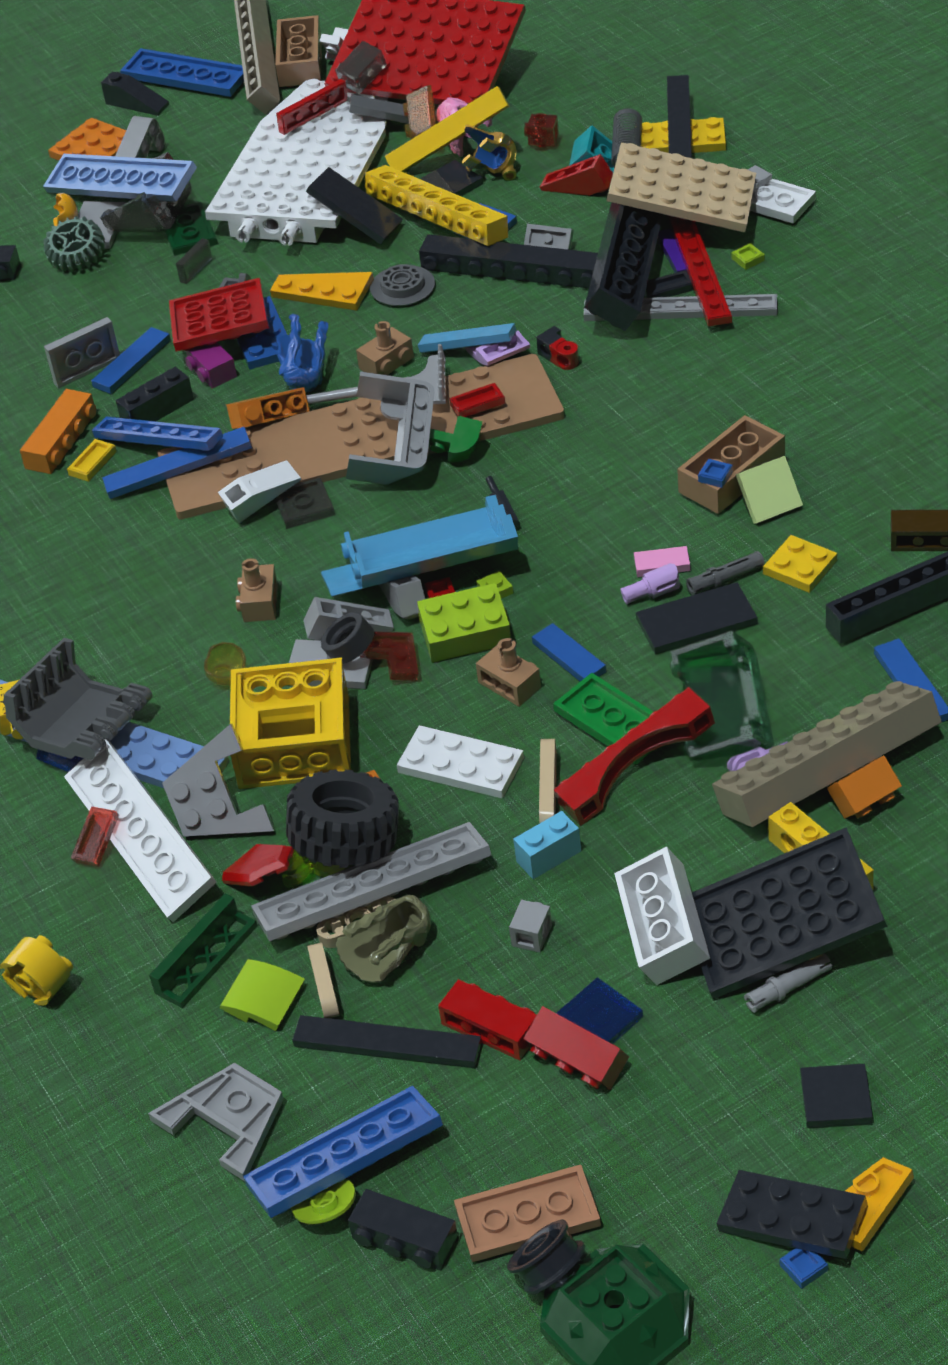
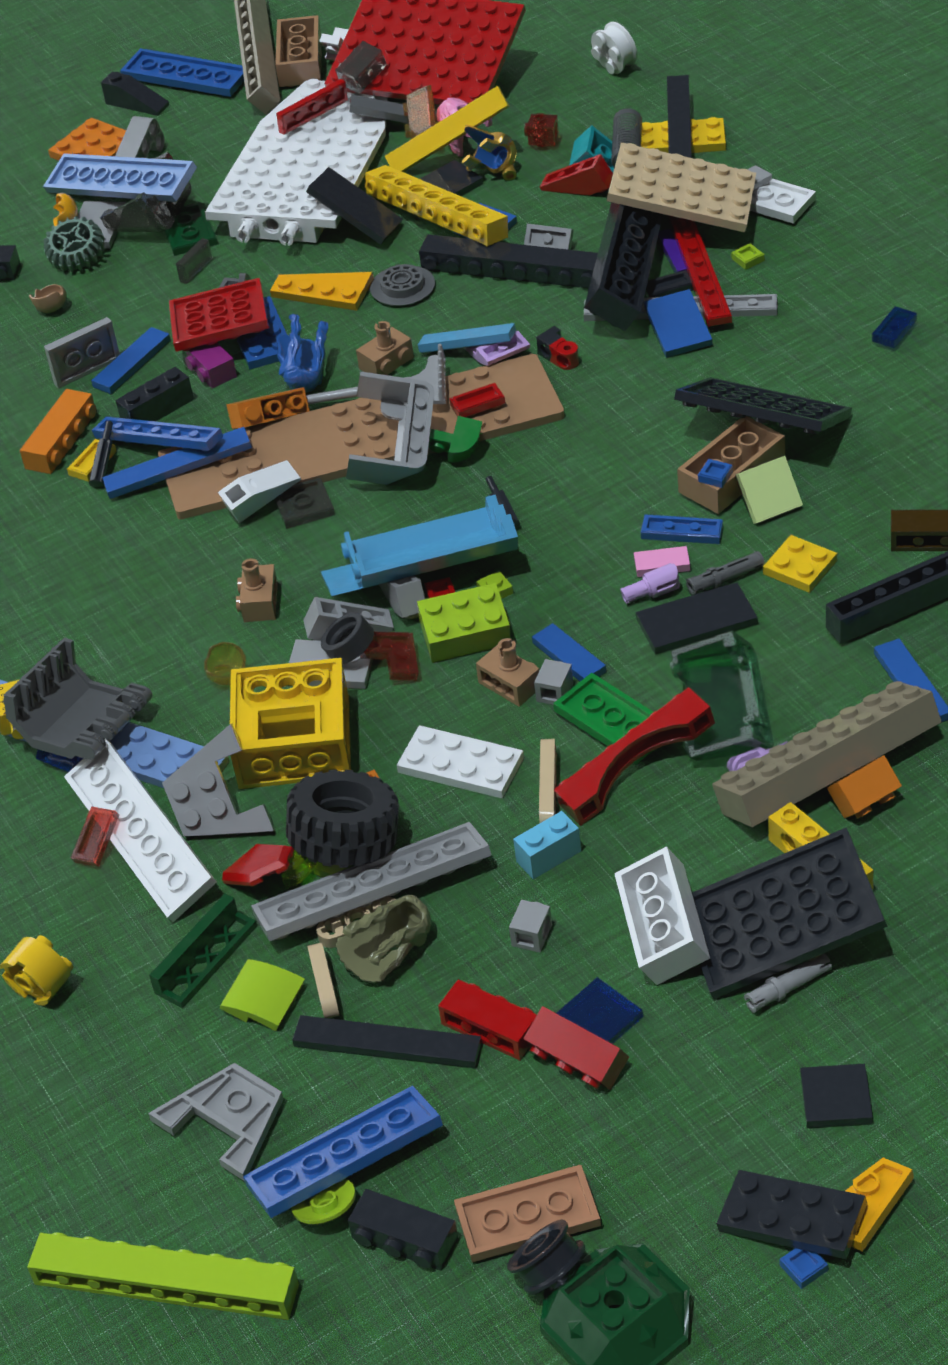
none -> lime brick [27,1232,299,1320]
none -> medium nougat hair [29,284,67,314]
none -> black axle [89,421,113,488]
none -> light grey brick [534,659,573,705]
none -> white wheel [591,22,637,74]
none -> blue tile [641,515,723,544]
none -> blue tile [644,289,713,358]
none -> black plate [674,377,852,434]
none -> clear blue plate [872,306,917,348]

